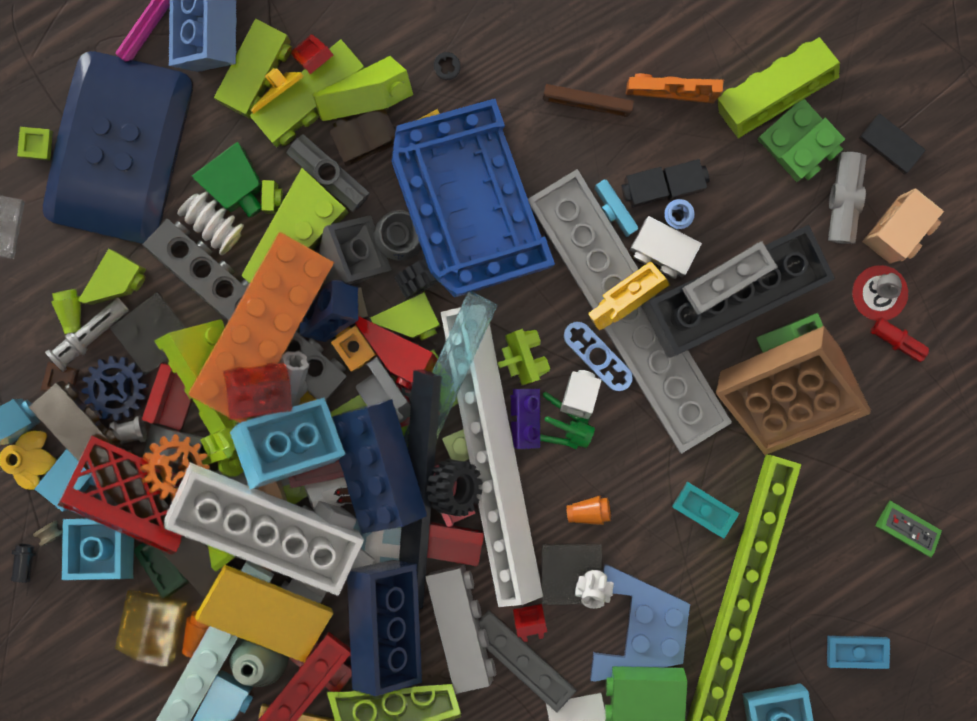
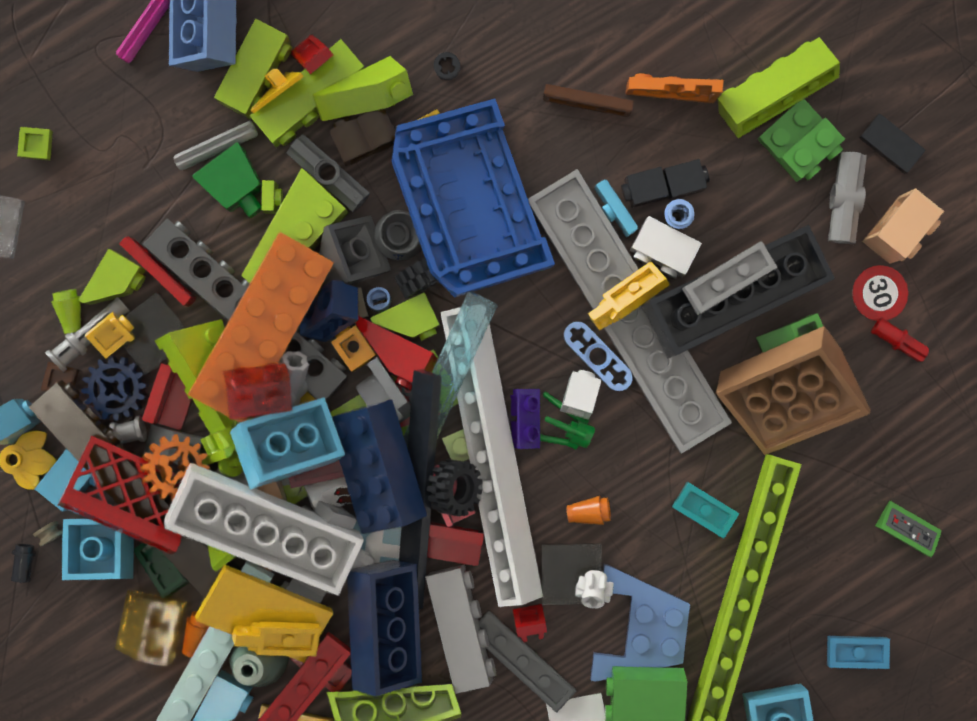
dark blue wedge [43,51,193,244] -> none
white piece [177,191,244,256] -> none
lime hips [497,329,550,386] -> none
light grey hinge [876,273,902,299] -> none
none -> yellow bracket [85,312,135,359]
none -> red tile [119,236,196,307]
none -> light grey axle [173,121,258,170]
none -> yellow hinge [232,622,321,656]
none -> medium blue hinge [367,287,391,312]

